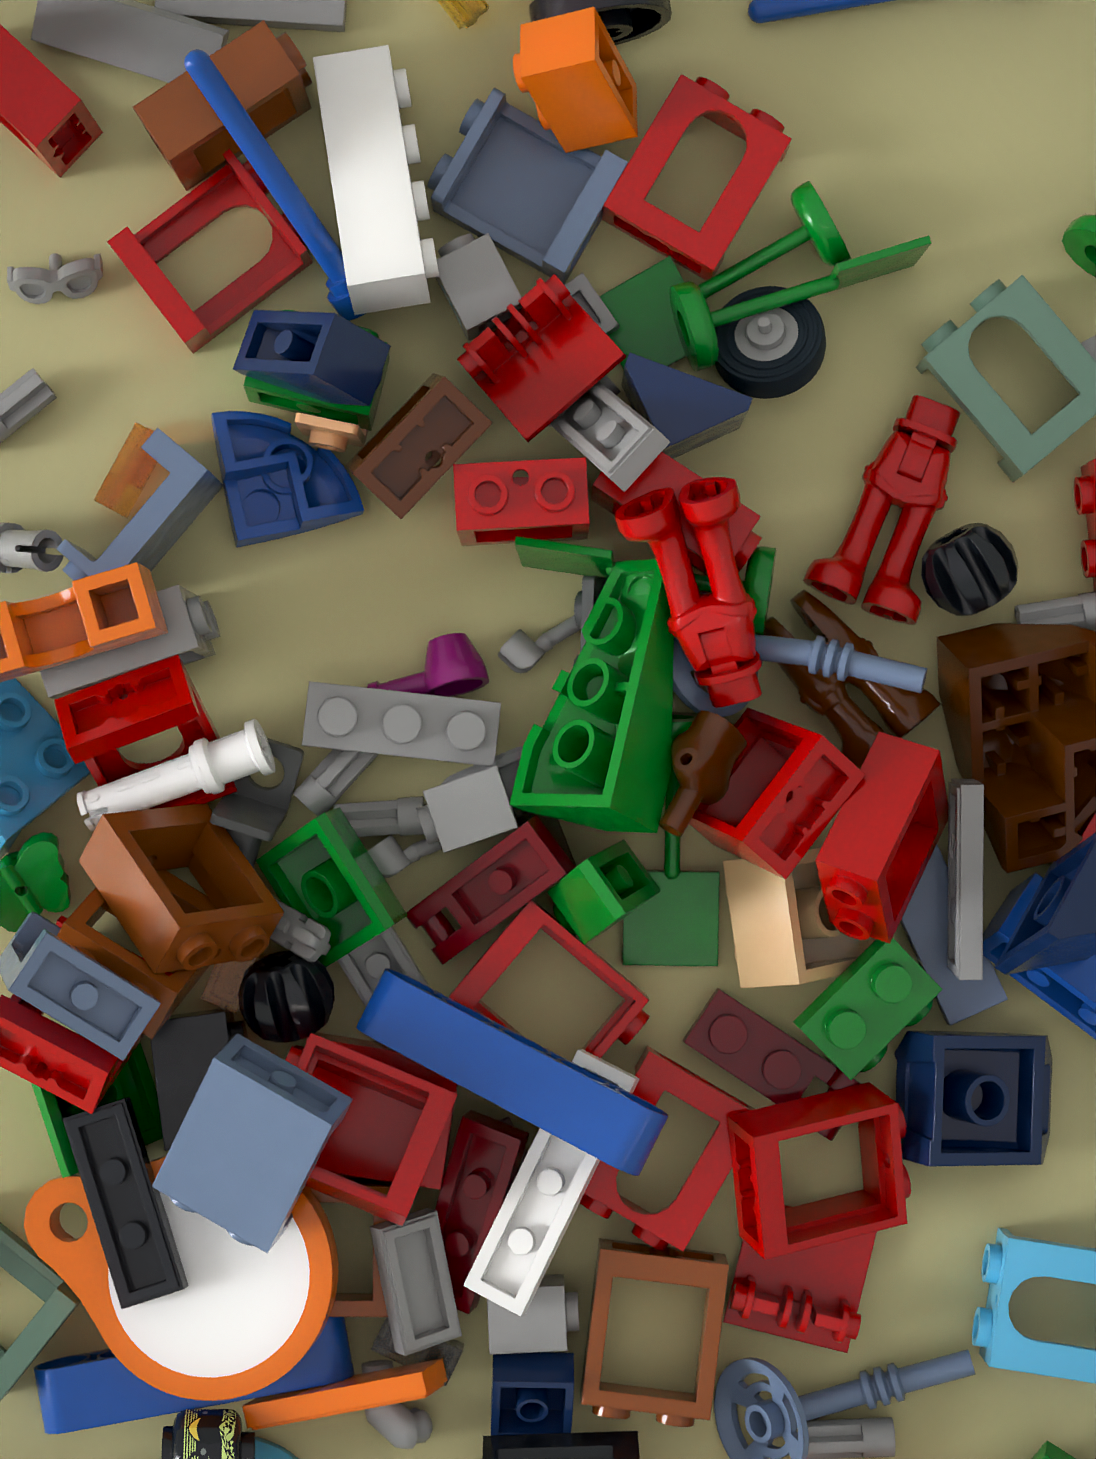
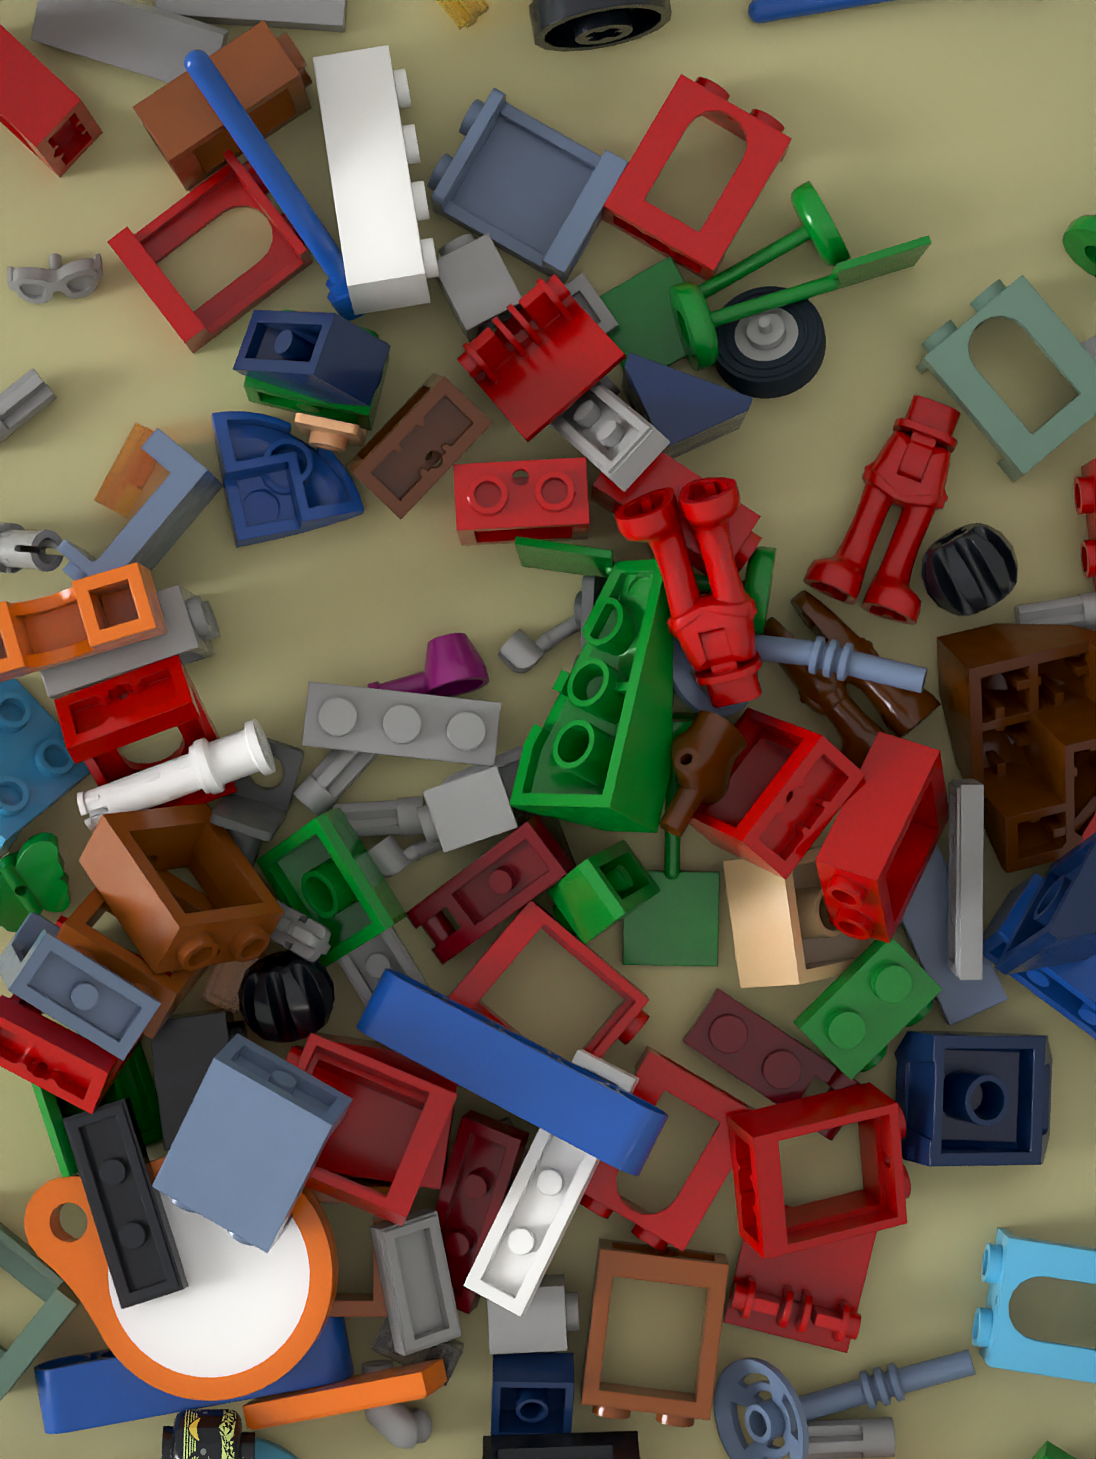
orange brick [513,7,638,153] -> none

